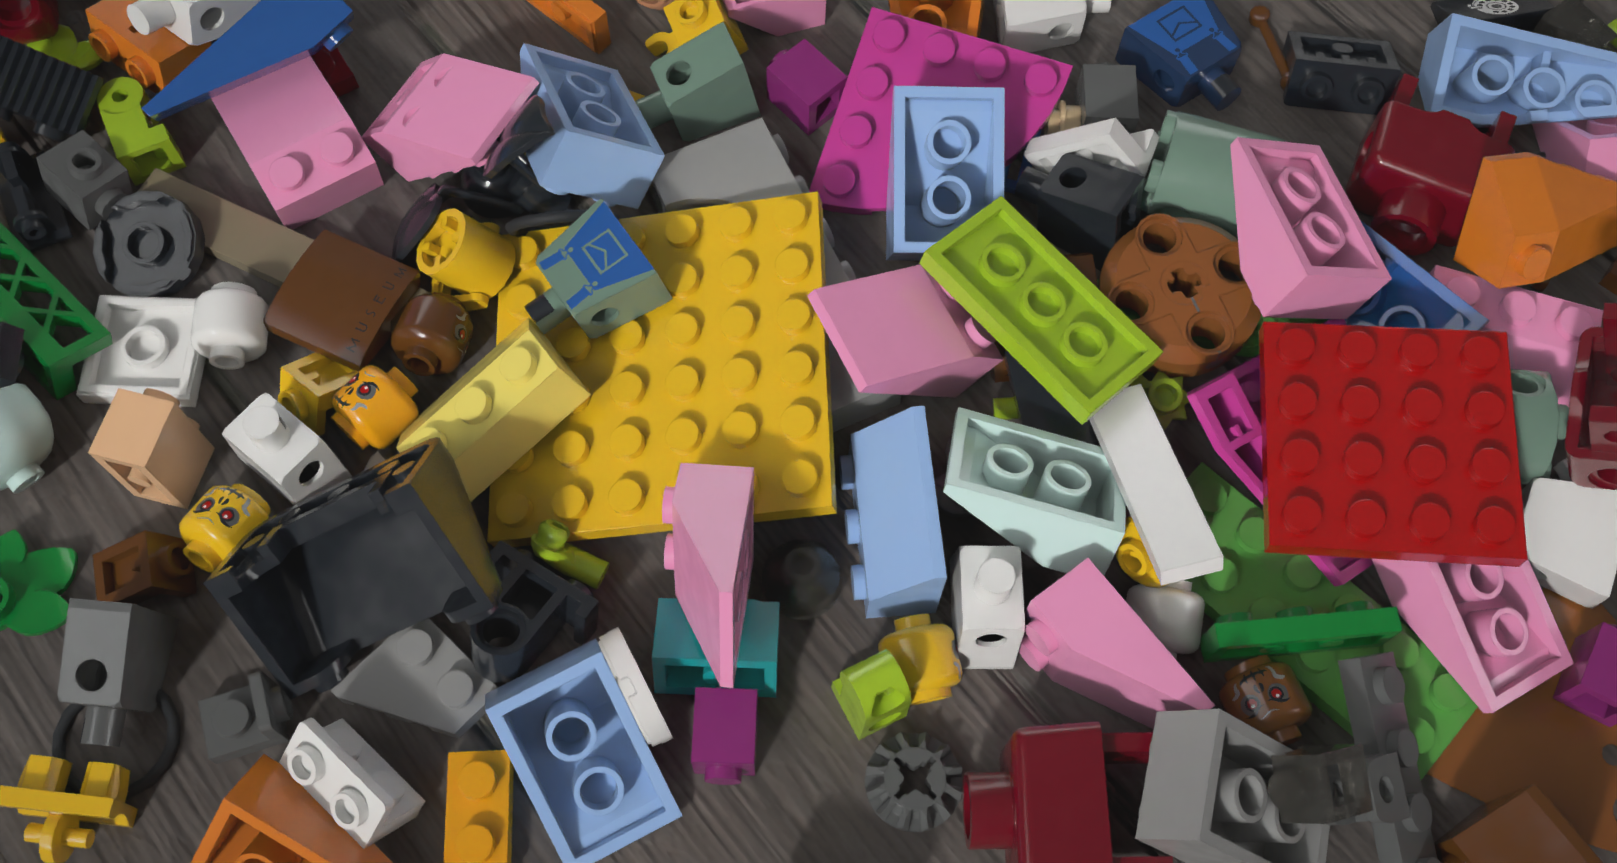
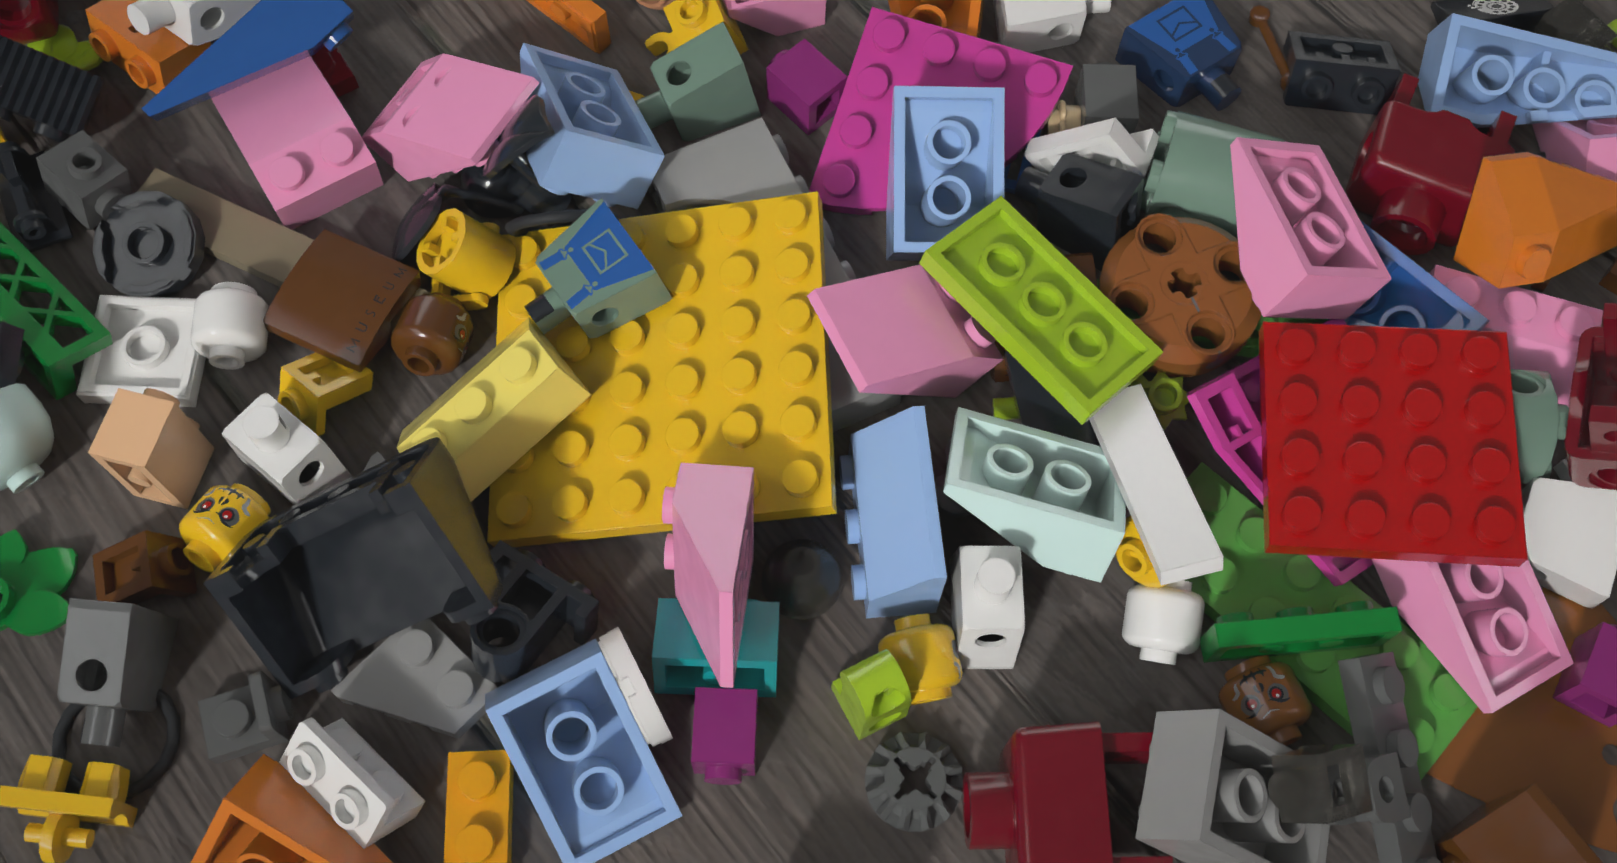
lime leg [97,77,186,186] -> none
light orange head [330,365,419,450] -> none
lime arm [531,519,610,590] -> none
bright pink slope [1019,558,1215,729] -> none

